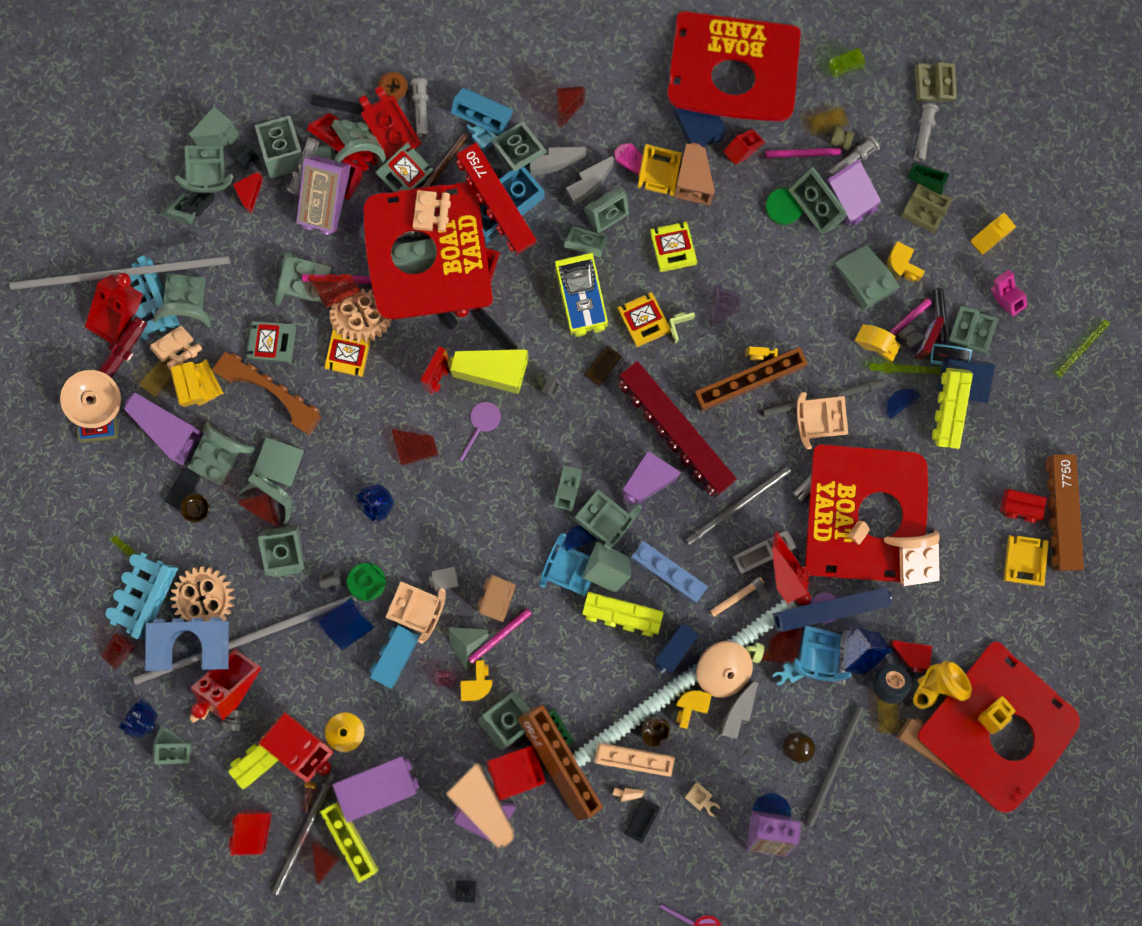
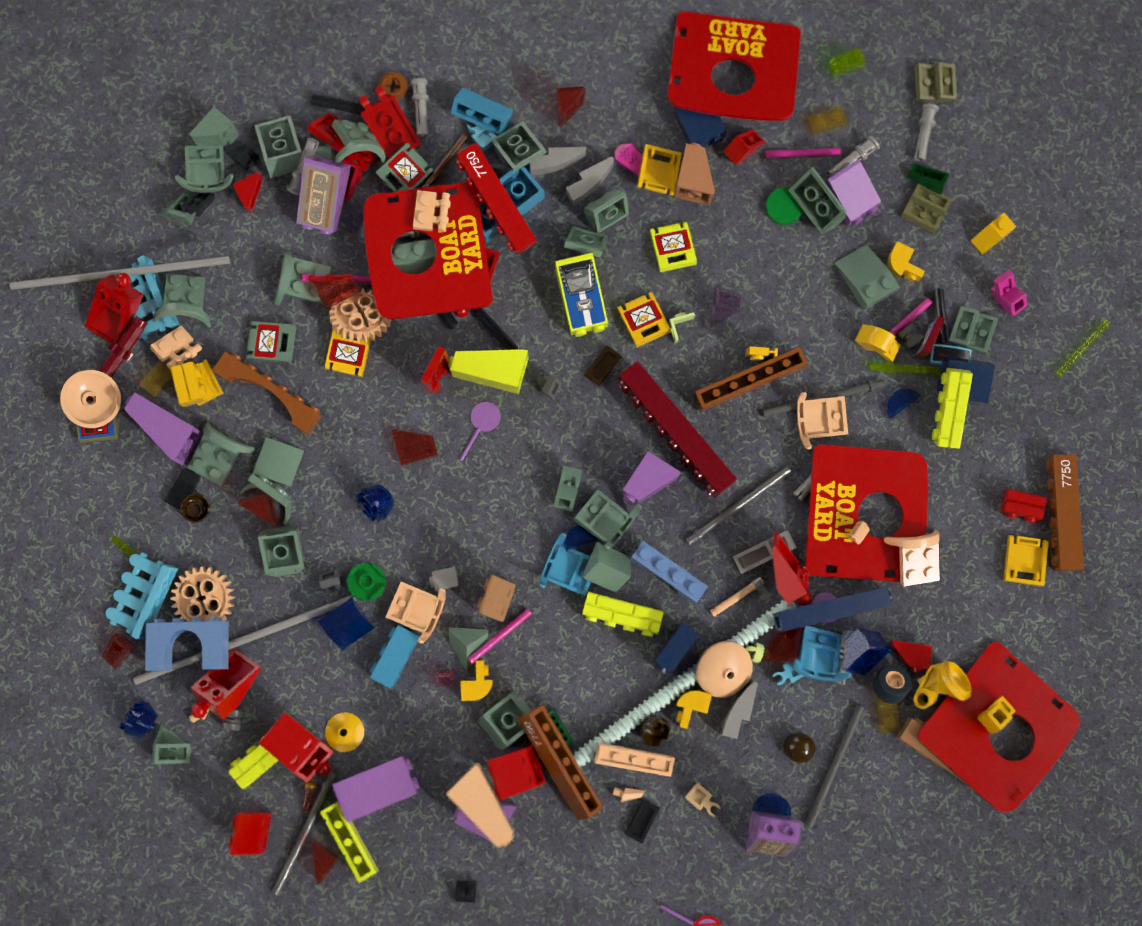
olive wheel [830,127,854,150] -> none

